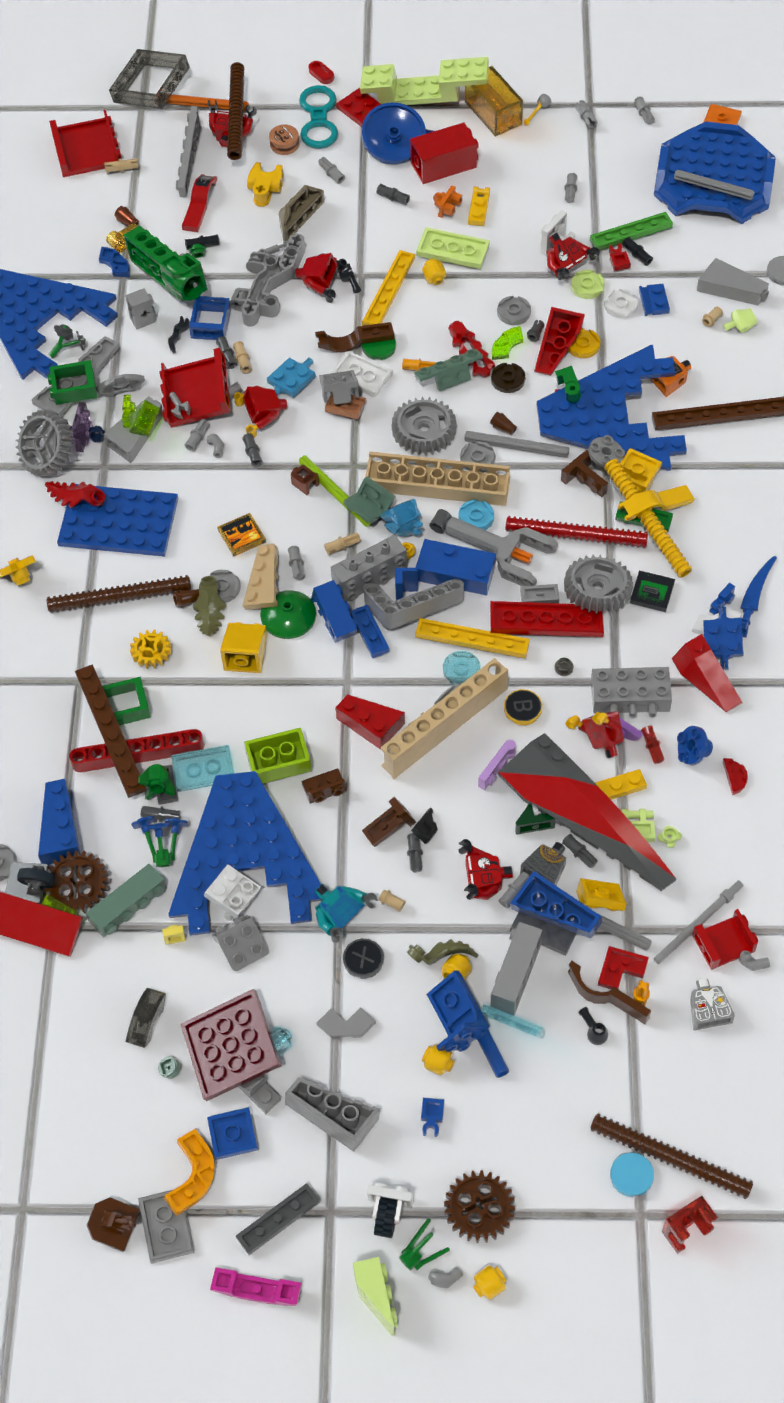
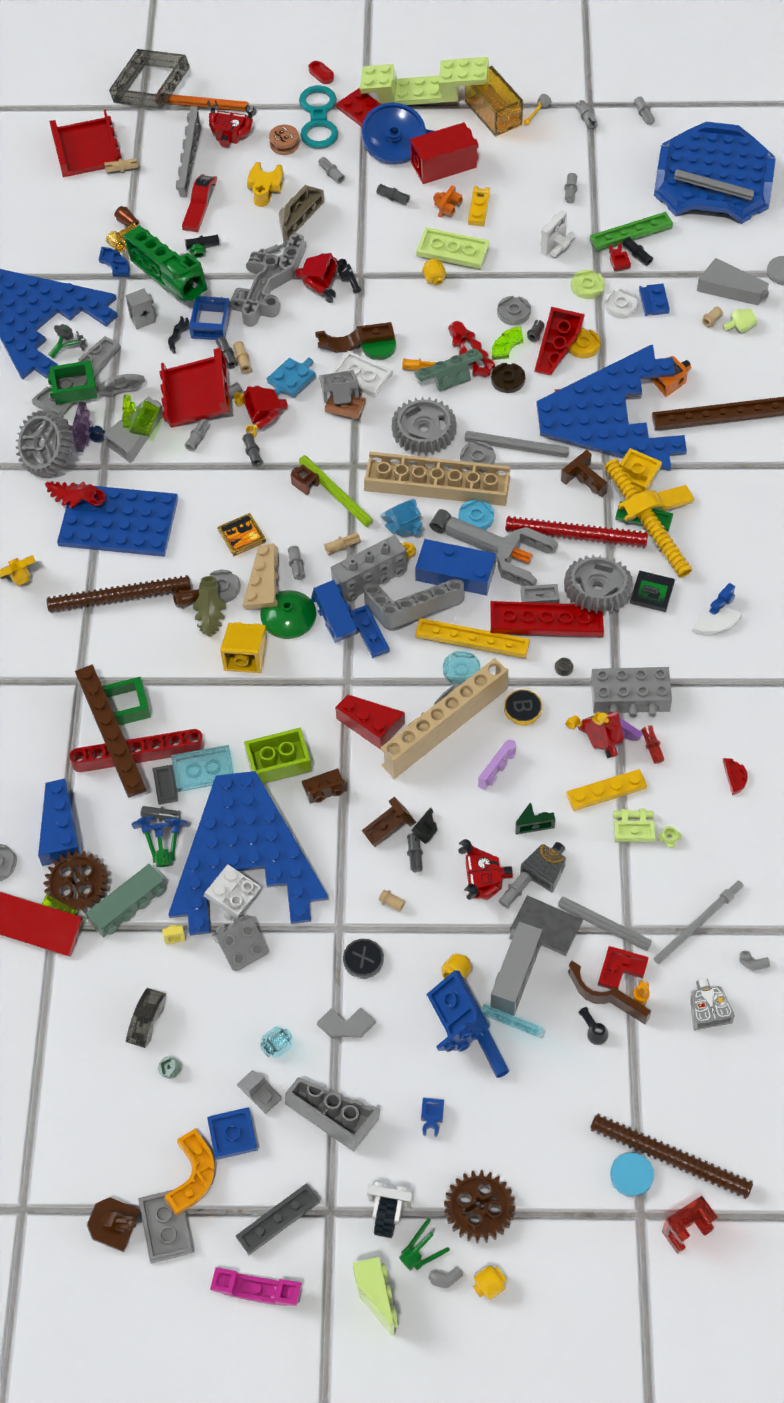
plate [5,862,54,904] -> none
yellow gear [130,630,171,669] -> none
green brick [138,764,175,800] -> none
light grey bar [169,392,191,419] -> none
plate [180,989,281,1101] -> none
light grey arm [206,434,224,458] -> none
reddish brown piece [227,62,245,160] -> none
torso [314,883,378,943] -> none
sand green bracket [343,476,396,523] -> none
yellow tile [362,250,415,326] -> none
blue panel [395,568,418,600] -> none
olive plant [407,939,479,965] -> none
yellow head [422,1044,455,1076] -> none
reddish brown cone [490,412,517,435] -> none
wedge [498,733,676,891] -> none
blue wedge [510,871,602,939] -> none
red torso [546,233,600,280] -> none
green leg [555,366,581,402] -> none
dark grey axle [562,834,598,868] -> none
yellow plate [576,878,627,911] -> none
light grey plate [588,435,625,470] -> none
red wedge [671,634,743,712] -> none
blue plate [677,726,713,765] -> none
red panel [692,909,758,970] -> none
orange plate [703,104,742,125] -> none
blue plate [703,607,744,670] -> none
blue sword [740,556,777,638] -> none

